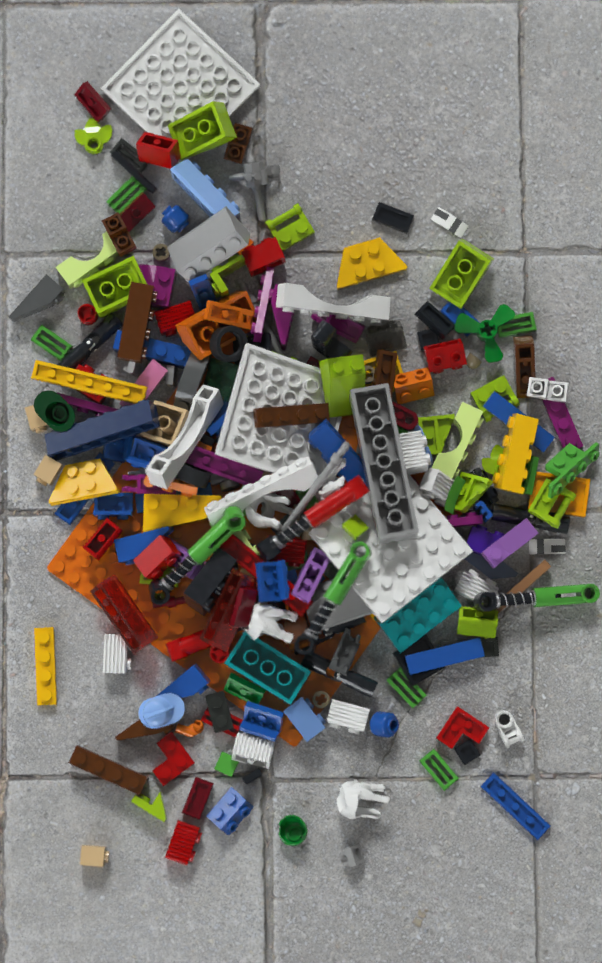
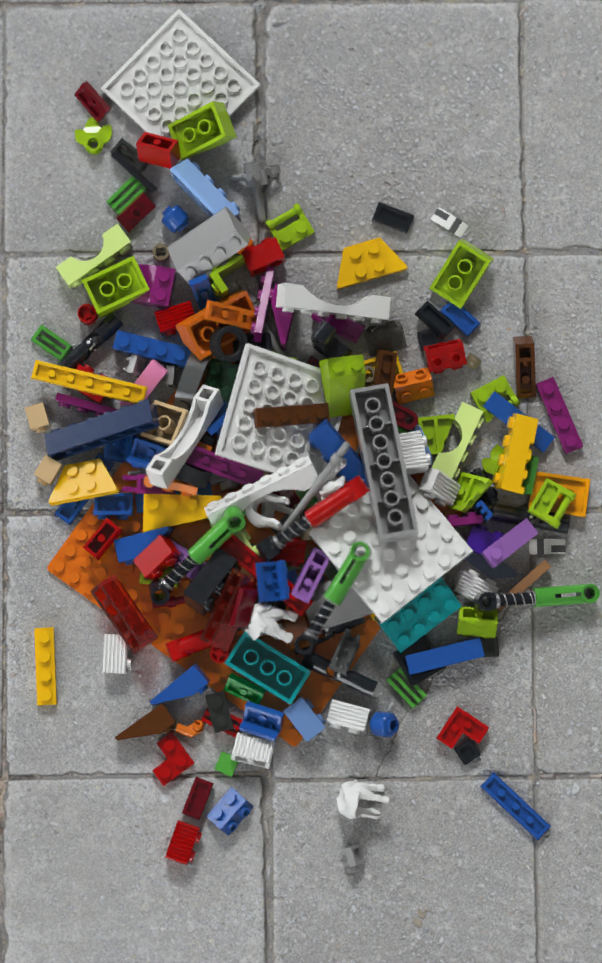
dark grey slope [9,274,65,322] -> none
dark green piece [34,390,75,432] -> none
reddish brown brick [69,745,149,795] -> none
tan brick [80,845,109,867] -> none
reddish brown slope [102,212,137,257] -> none
reddish brown brick [117,282,158,364] -> none
lime slope [131,792,167,822] -> none
light blue piece [138,693,185,729] -> none
reddish brown slope [223,123,253,164] -> none
black tile [242,768,262,784] -> none
green hair [278,815,308,847] -> none
dark tan bush [312,691,330,708] -> none
lime slope [342,514,369,541] -> none
bright green tile [419,749,459,791] -> none
bright green sticker [444,476,466,514] -> none
green piece [455,304,515,363] -> none
white piece [494,710,525,749] -> none
bright green tile [497,312,537,338] -> none
white slope [527,377,569,403] -> none
bright green bracket [545,442,600,499] -> none

